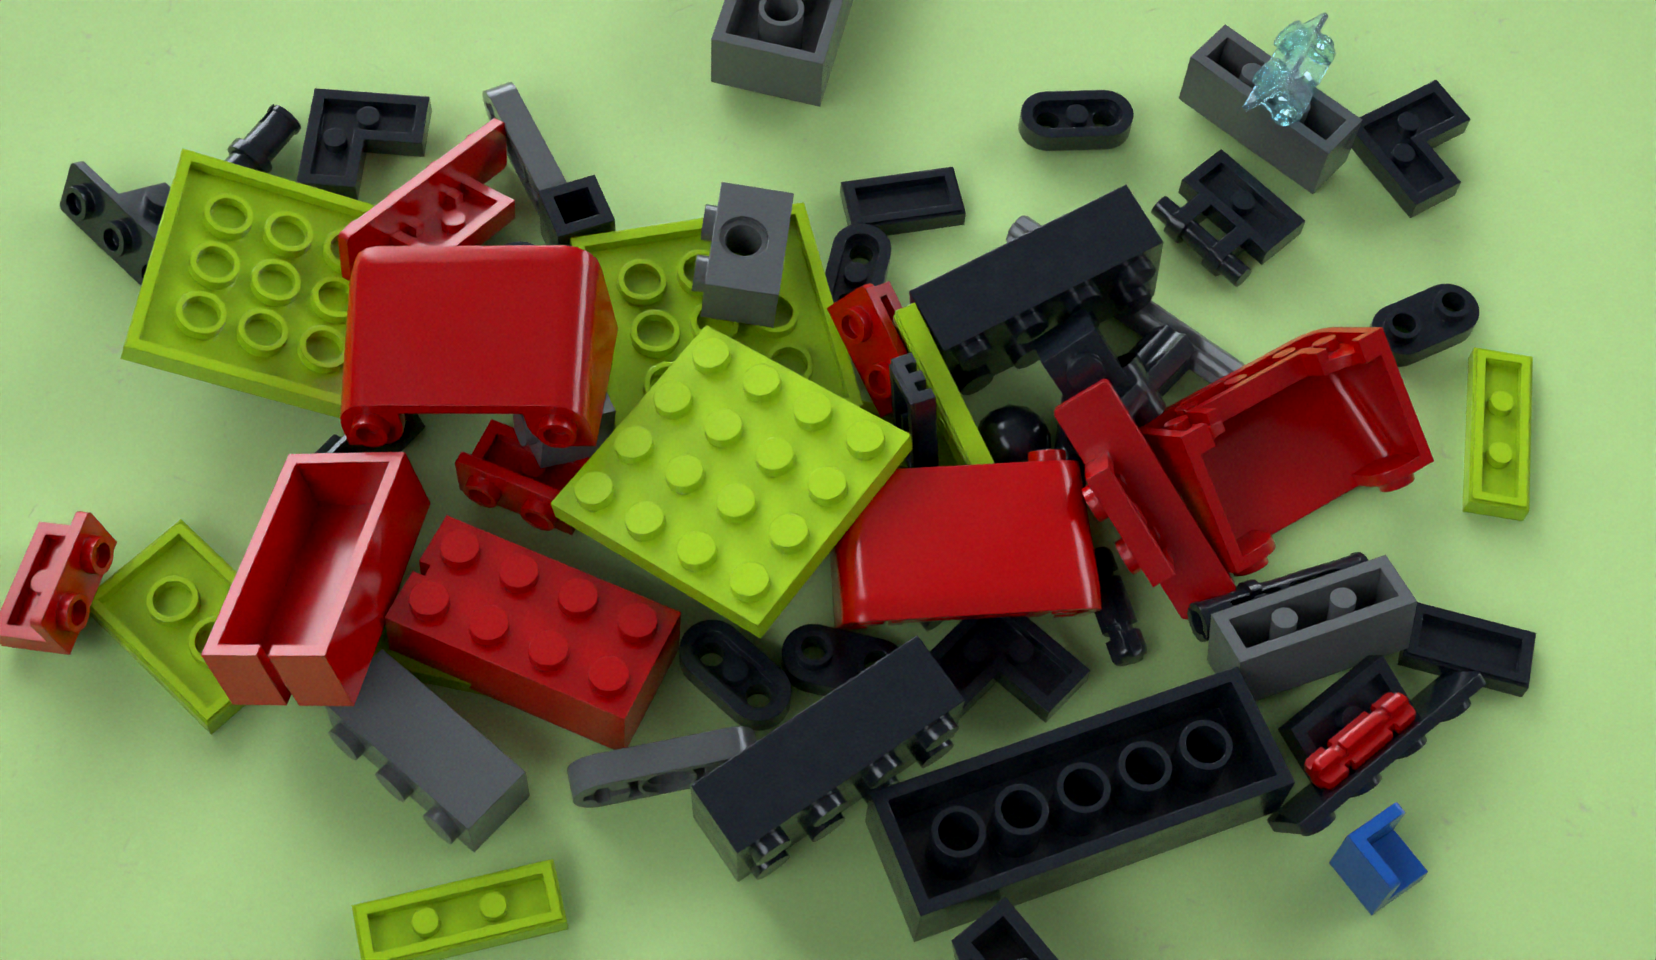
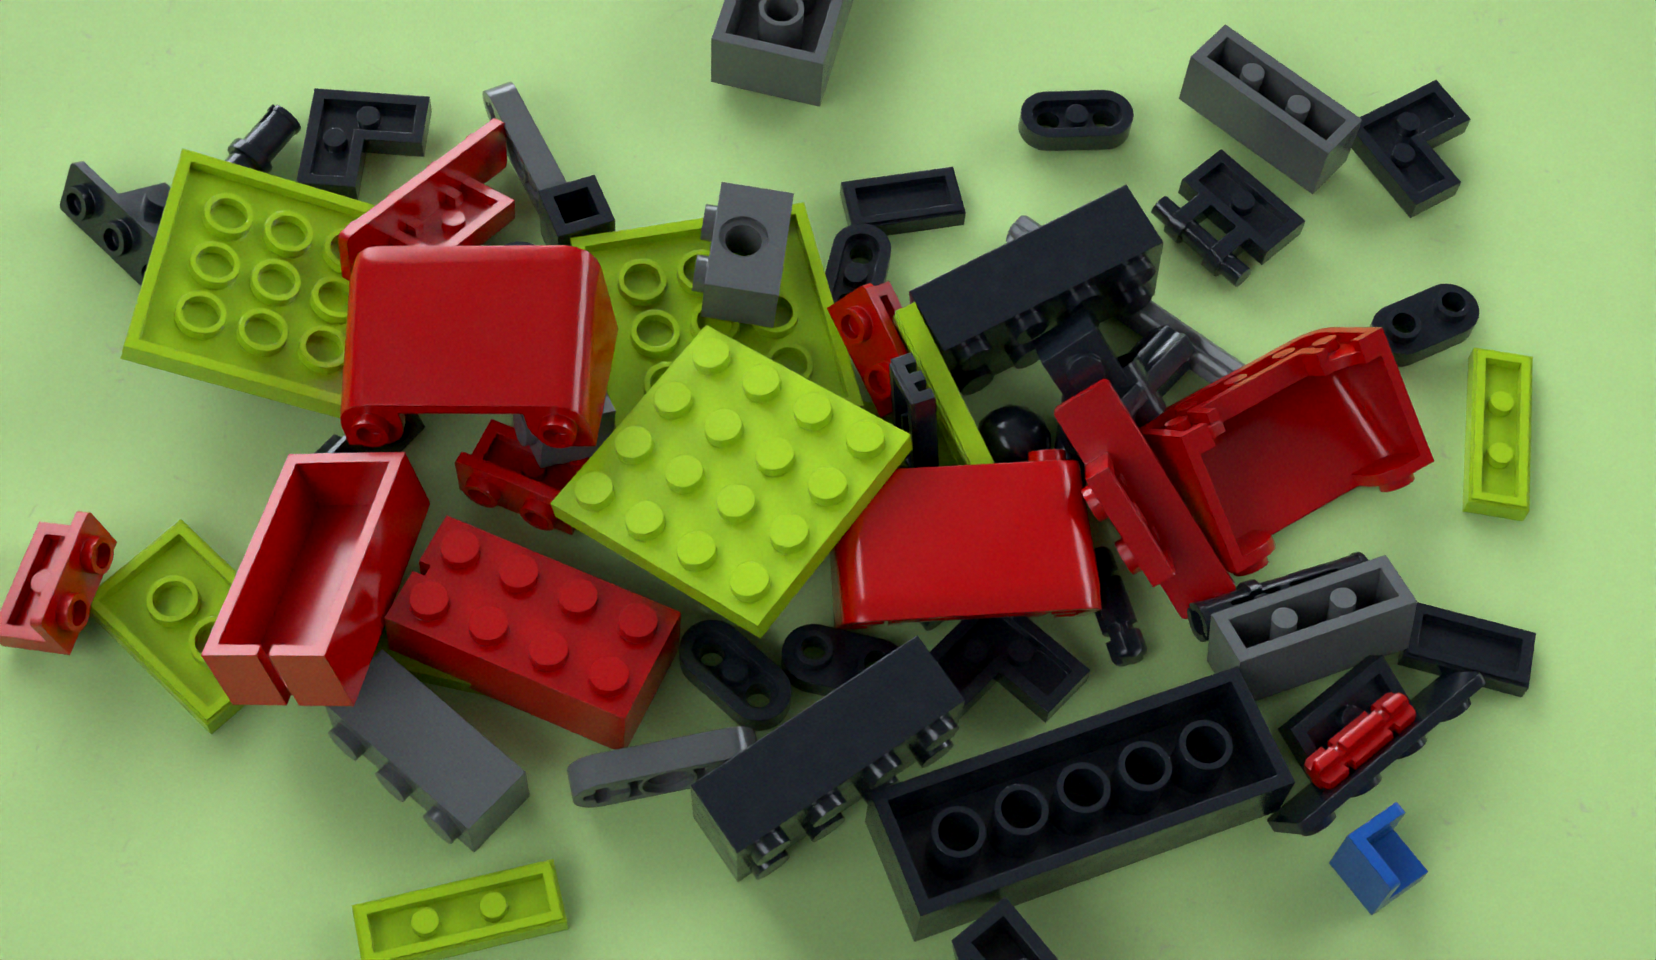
clear light blue hinge [1243,12,1336,126] -> none

